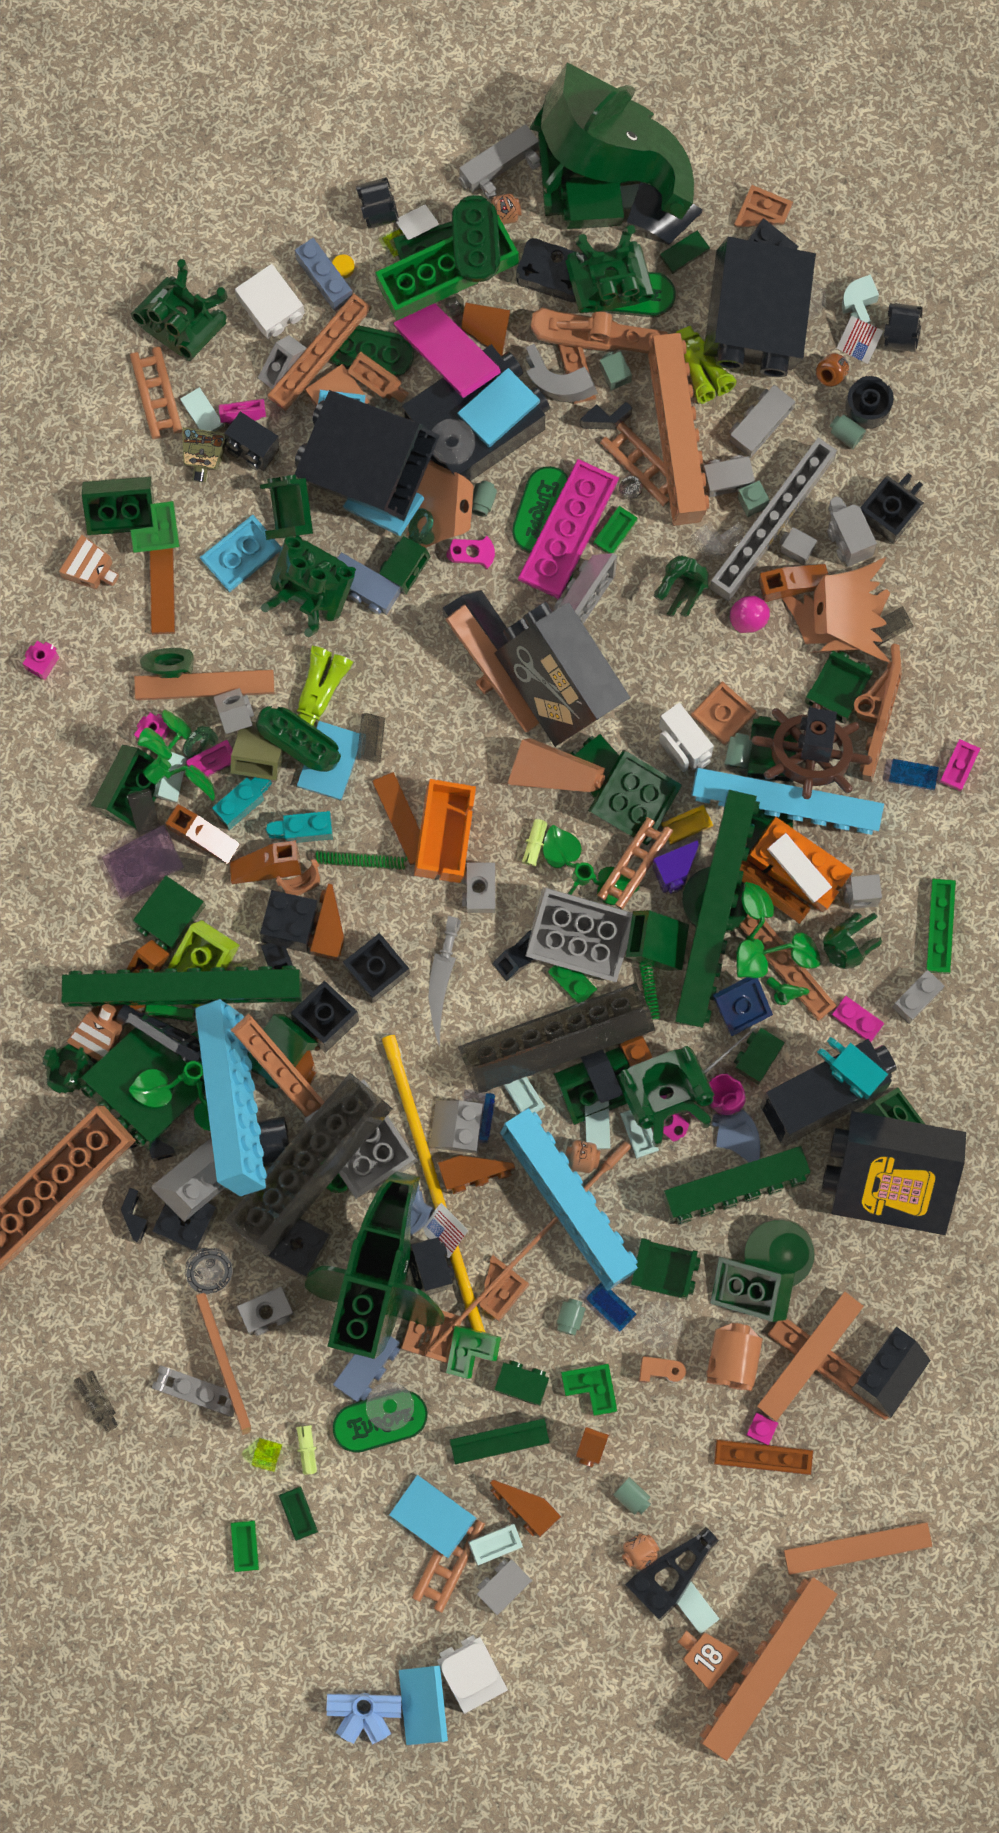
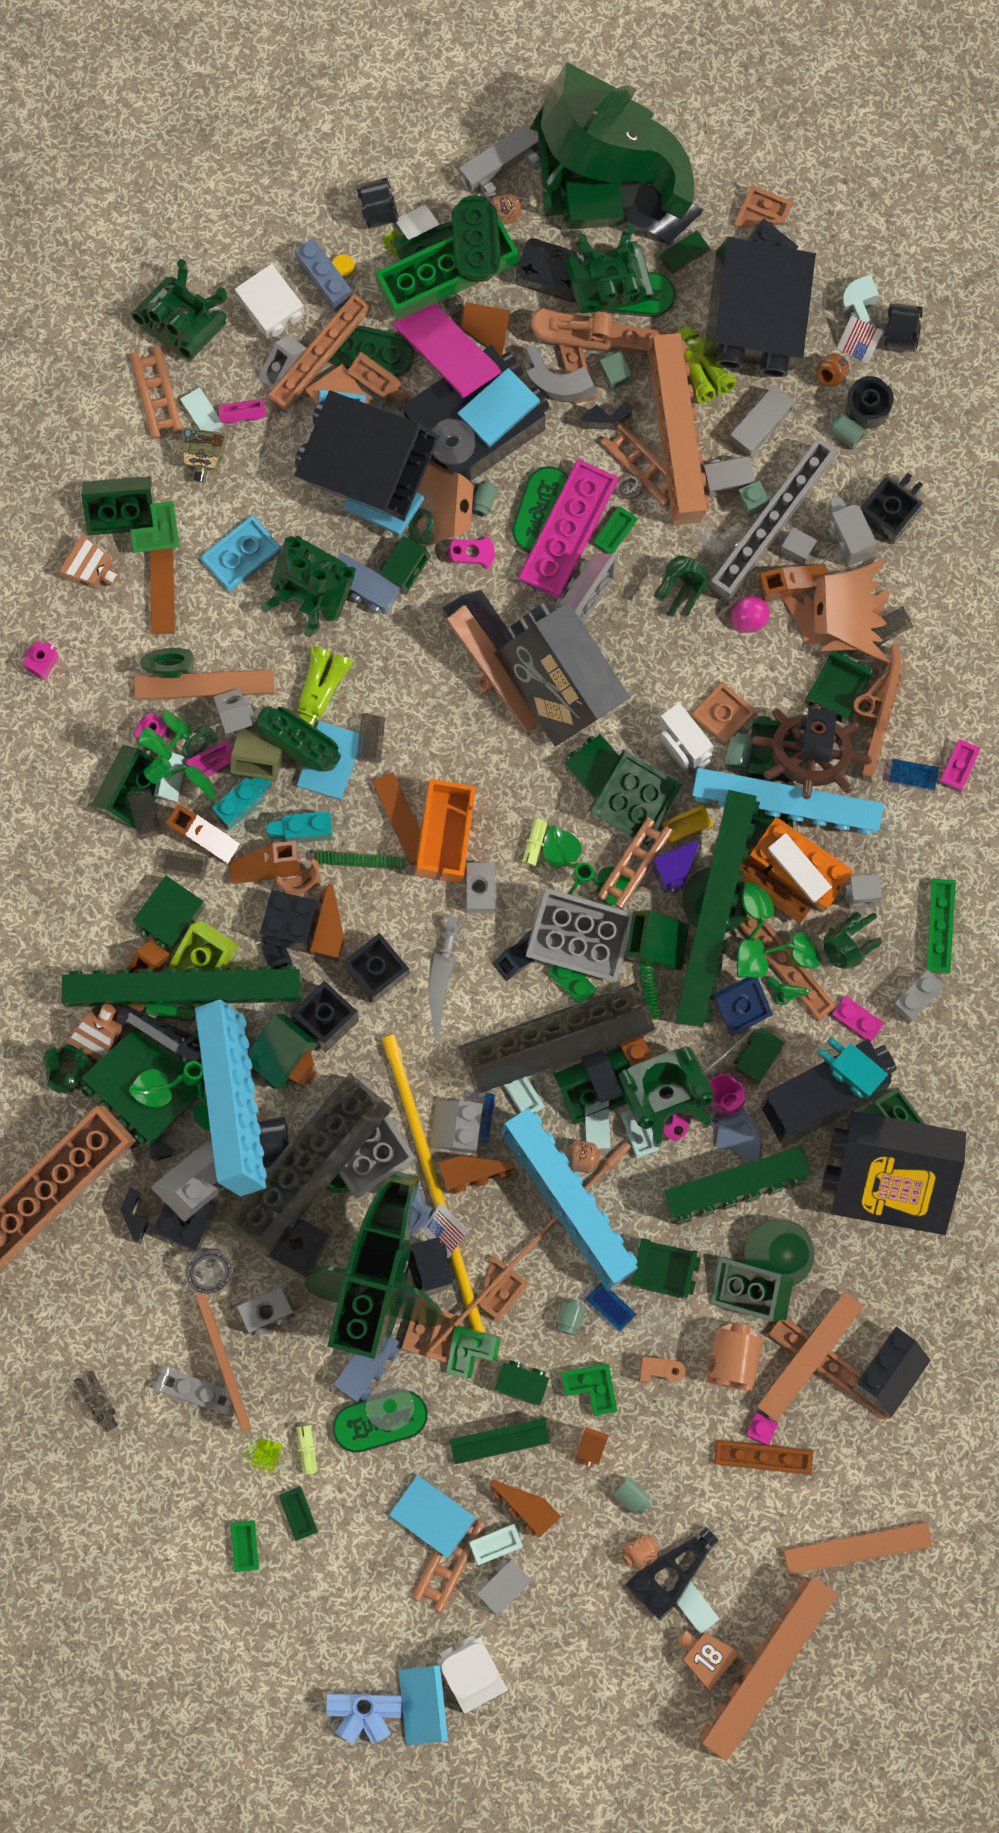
clear purple tile [102,825,184,899] -> none
black brick [224,411,279,472] -> none
nougat tile [231,1014,326,1117] -> none
dark green panel [260,475,313,540] -> none
nougat slope [508,738,605,792] -> none

